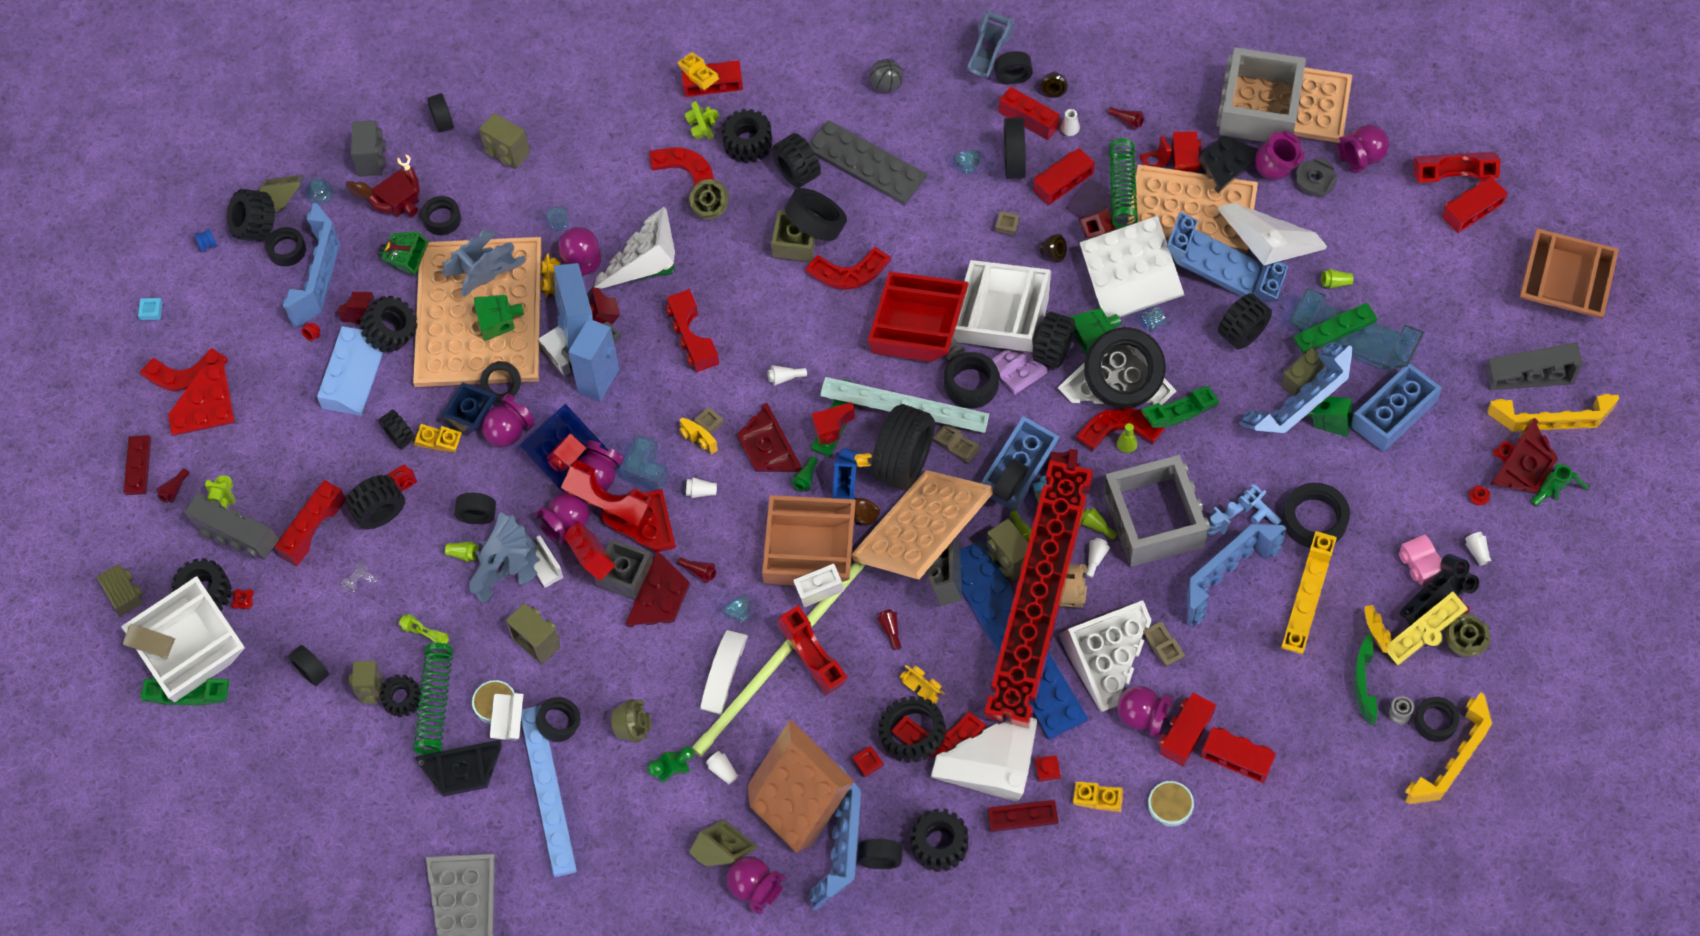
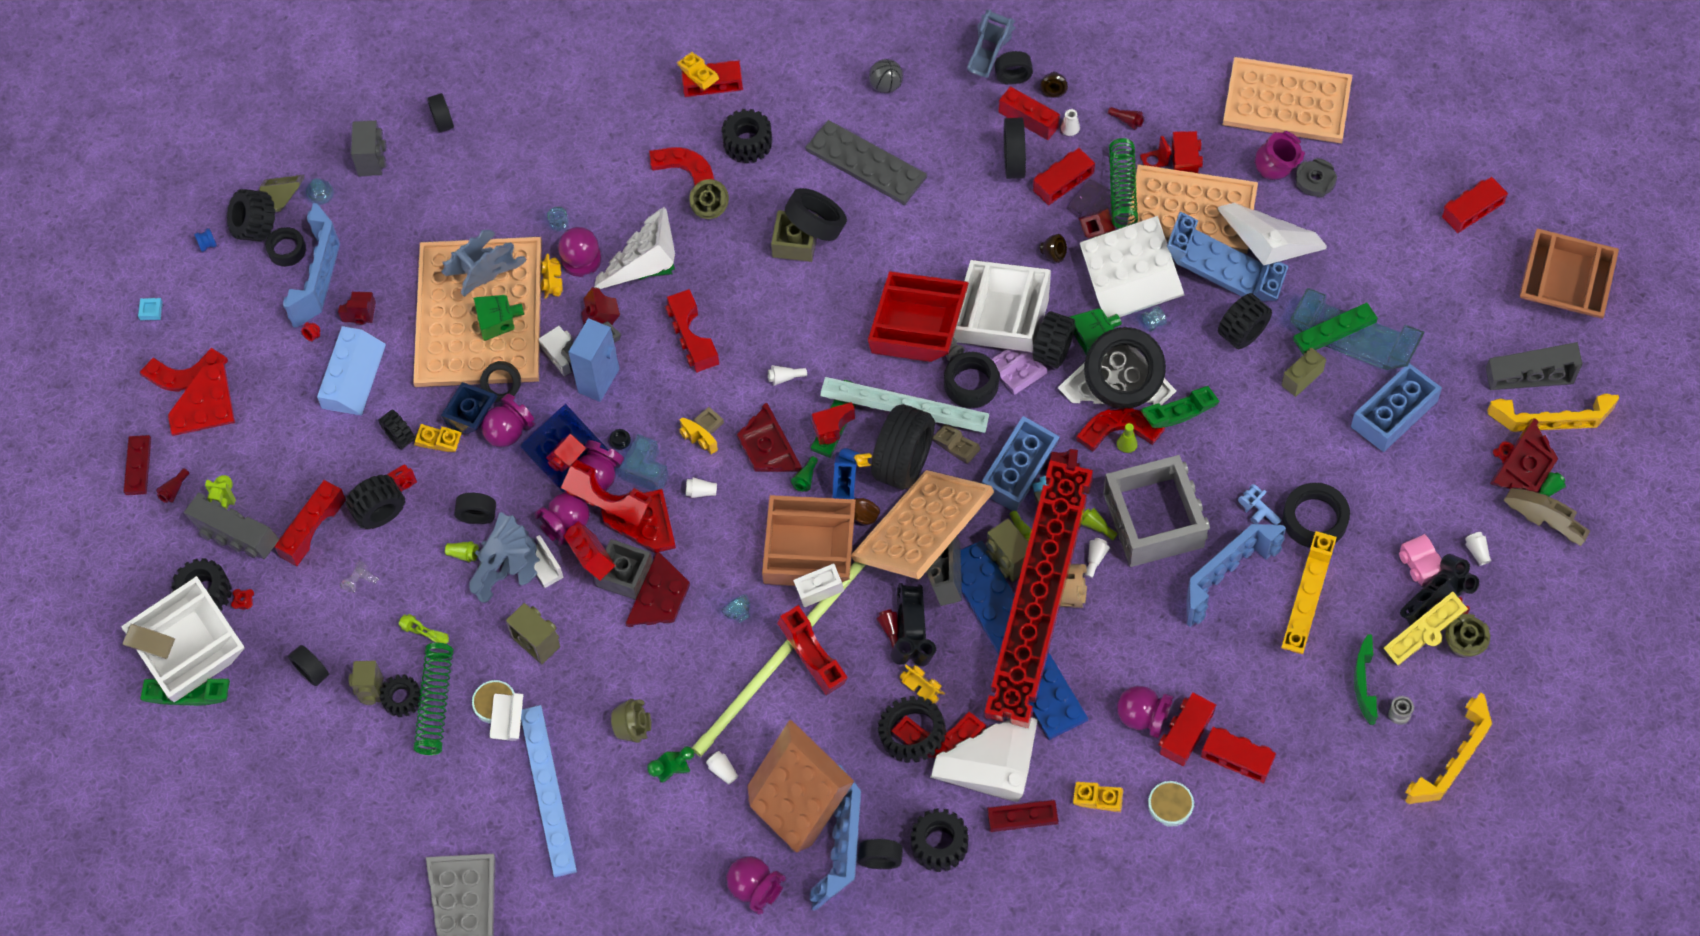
olive brick [97,564,143,616] -> none
dark red torso [346,154,420,217] -> none
black tyre [360,295,417,353] -> none
green torso [379,231,429,275] -> none
black wing [415,739,502,797] -> none
black tyre [421,196,461,236] -> none
olive brick [479,113,530,169] -> none
black tyre [536,697,581,742] -> none
medium blue brick [554,263,592,349] -> none
dark red cone [678,557,717,583] -> none
lime hips [685,101,719,140] -> none
olive slope [689,819,758,866] -> none
white slope [700,630,748,715] -> none
black tyre [772,133,821,188] -> none
red plate [805,246,891,289] -> none
red plate [852,745,883,778] -> none
clear light blue brick [953,150,981,174] -> none
black tyre [993,459,1029,502] -> none
dark tan plate [995,211,1020,236] -> none
red plate [1035,755,1061,782] -> none
white slope [1059,600,1152,712] -> none
dark tan slope [1143,621,1185,667] -> none
black wing [1198,136,1258,193] -> none
light blue arm [1207,502,1245,536] -> none
light grey window [1216,47,1306,142] -> none
medium blue slope [1239,342,1352,433] -> none
green torso [1305,396,1353,437] -> none
lime cone [1321,269,1353,289] -> none
magenta tile [1337,124,1389,173] -> none
yellow slope [1365,605,1391,653] -> none
red arch [1413,152,1500,183] -> none
black tyre [1414,697,1460,742] -> none
red plate [1469,485,1490,506] -> none
green plant [1554,463,1589,500] -> none
none -> black plate [610,429,631,450]
none -> black piece [890,583,937,666]
none -> dark tan slope [1503,488,1590,546]

